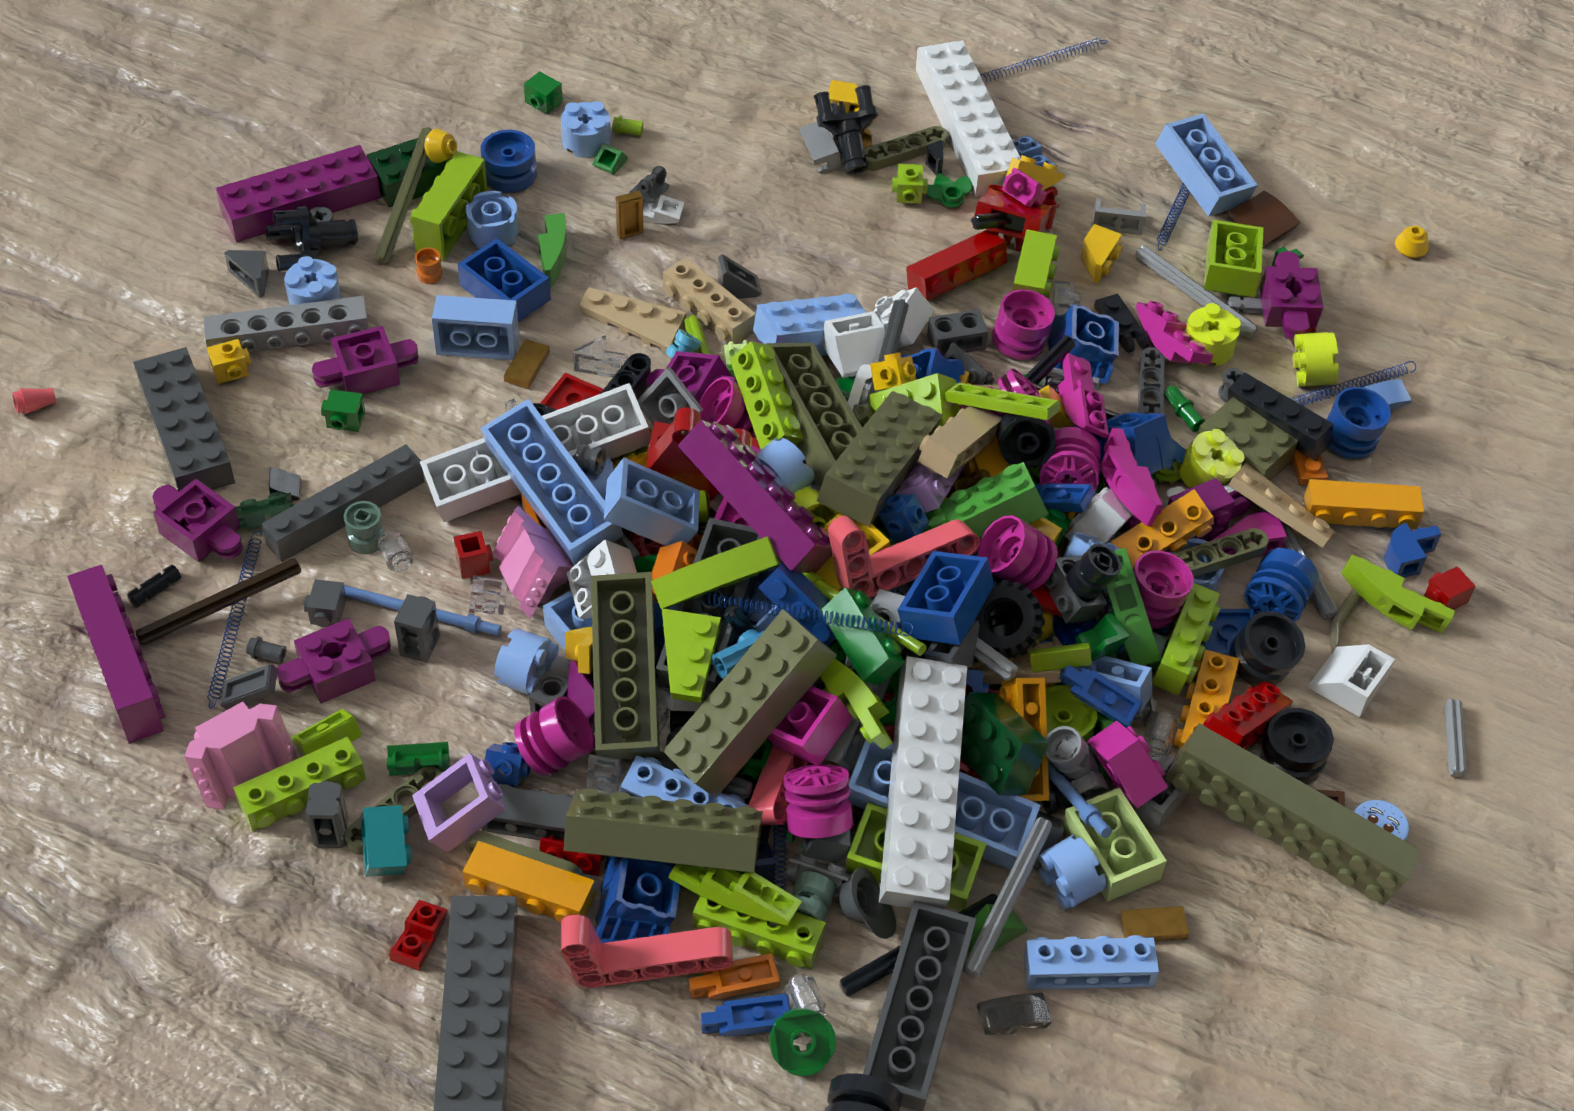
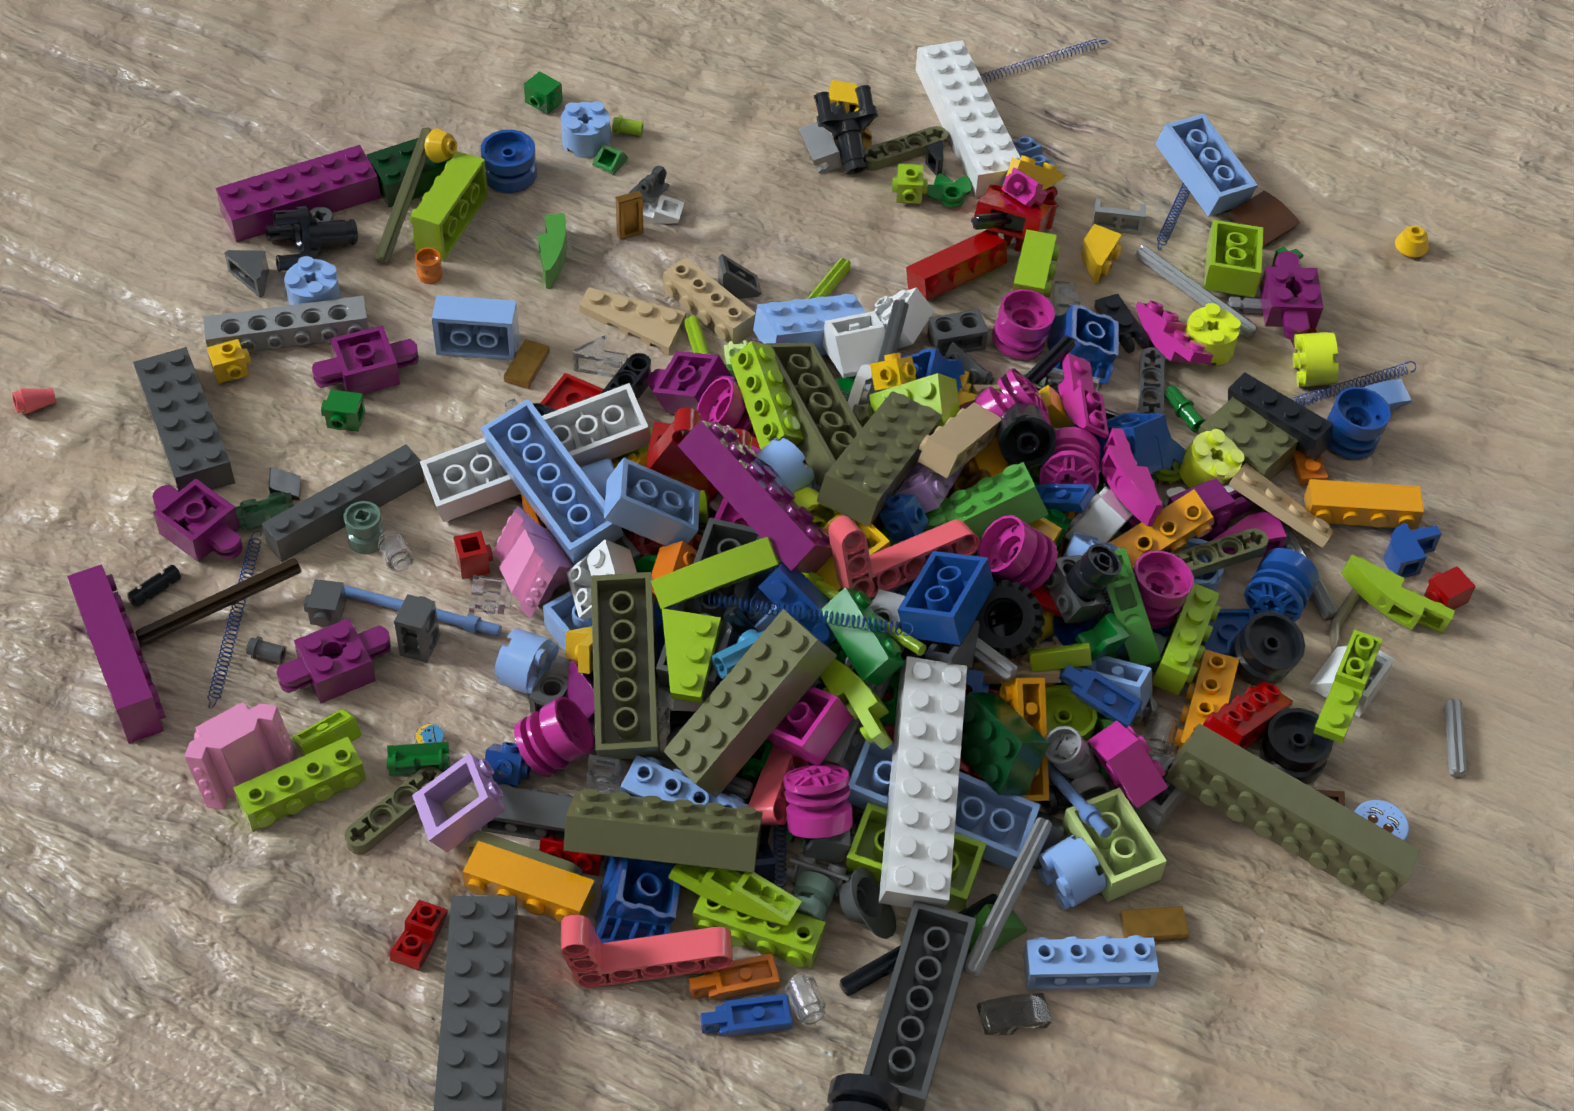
dark grey tile [220,664,278,710] -> none
dark grey brick [306,781,349,848] -> none
teal brick [360,805,411,877] -> none
blue brick [458,238,551,322] -> none
light blue brick [466,191,519,249] -> none
dark grey wheel [574,444,606,476] -> none
light grey slope [637,367,703,426] -> none
medium azure wheel [665,329,702,358] -> none
green plate [769,1007,836,1076] -> none
lime tile [945,383,1060,420] -> none
dark grey bush [1218,368,1244,402] -> none
none -> tile [414,723,445,744]
none -> lime axle [807,258,851,299]
none -> lime slope [1313,629,1383,744]

